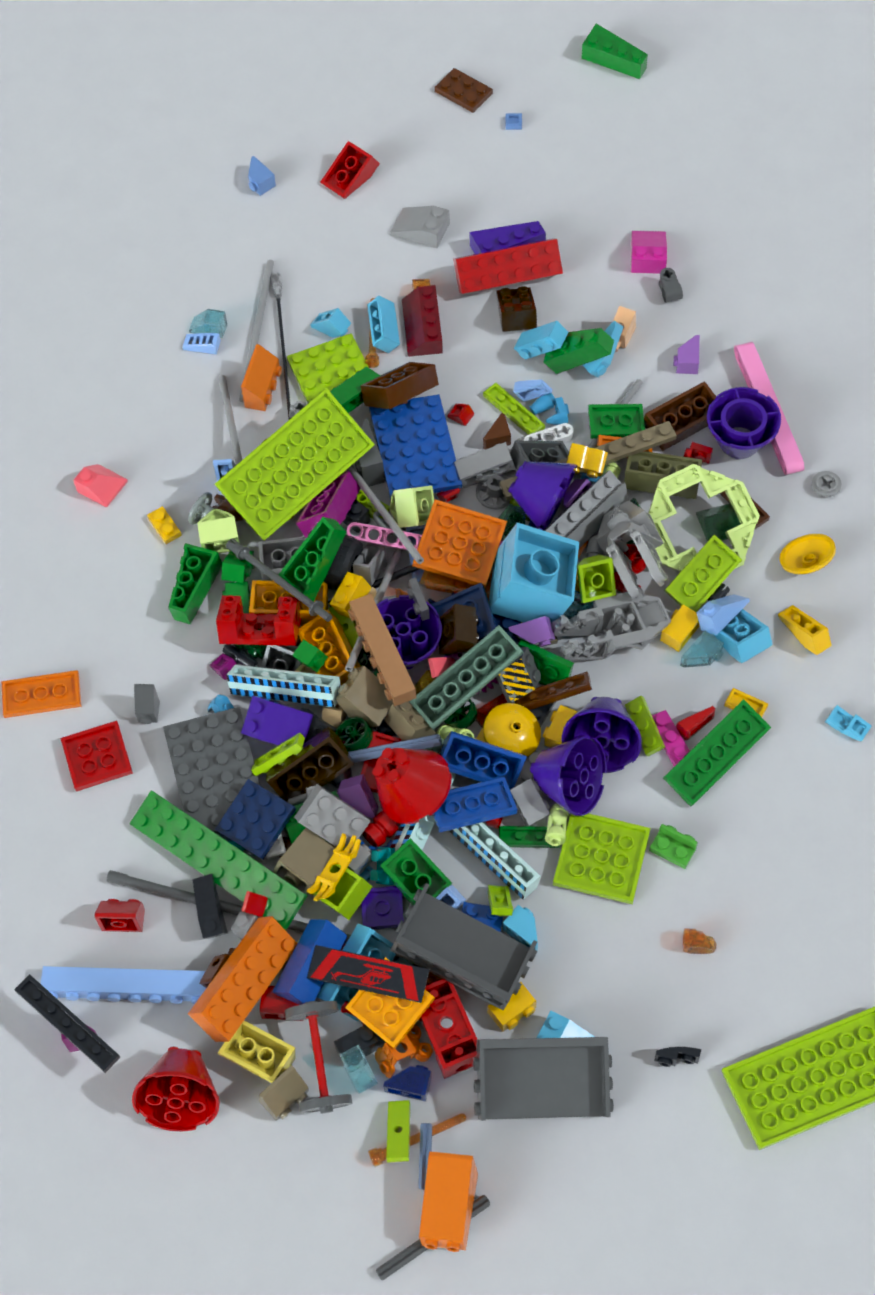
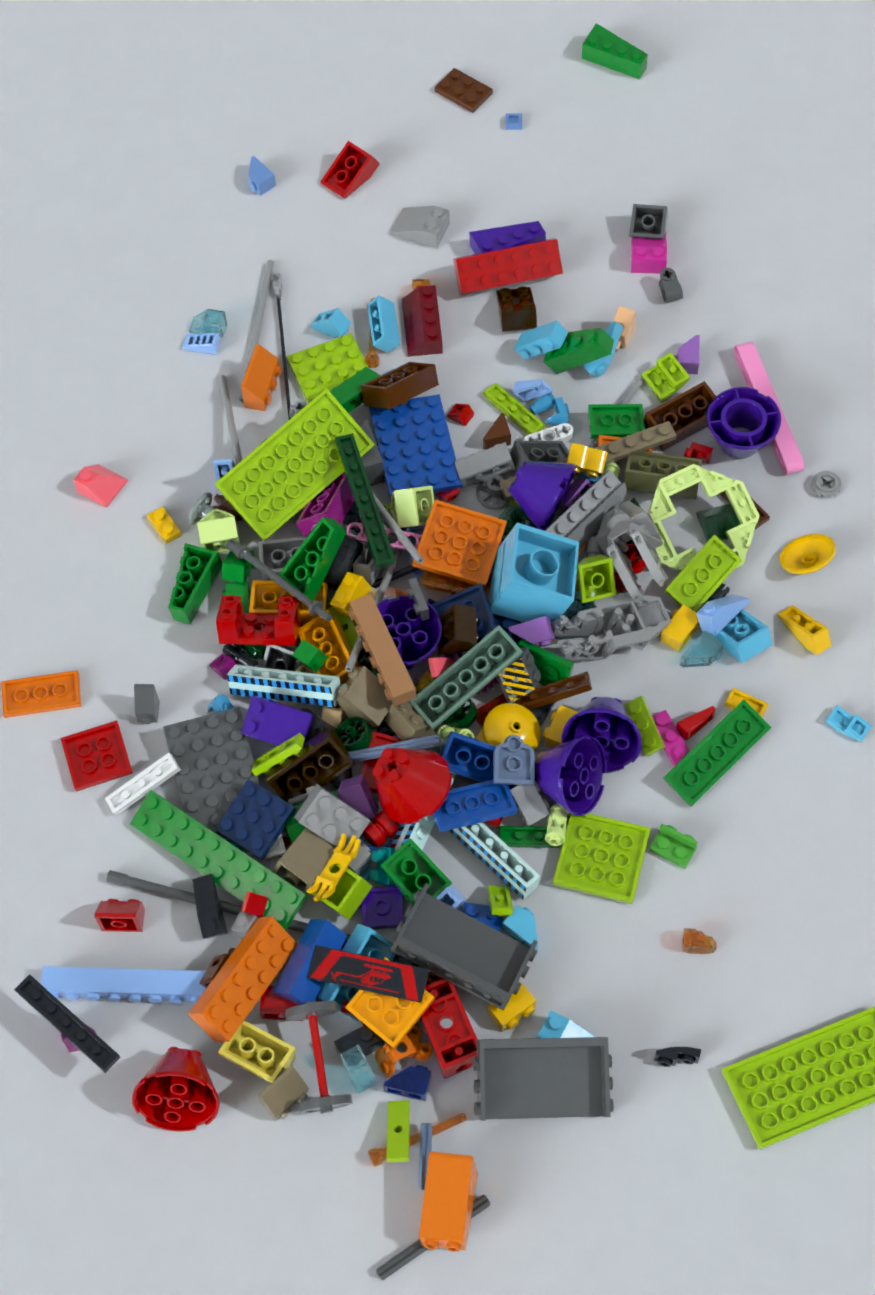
none -> white plate [105,753,181,816]
none -> dark green plate [335,433,395,568]
none -> sand blue plate [493,735,535,786]
none -> dark grey slope [629,204,668,239]
none -> lime slope [641,352,690,403]

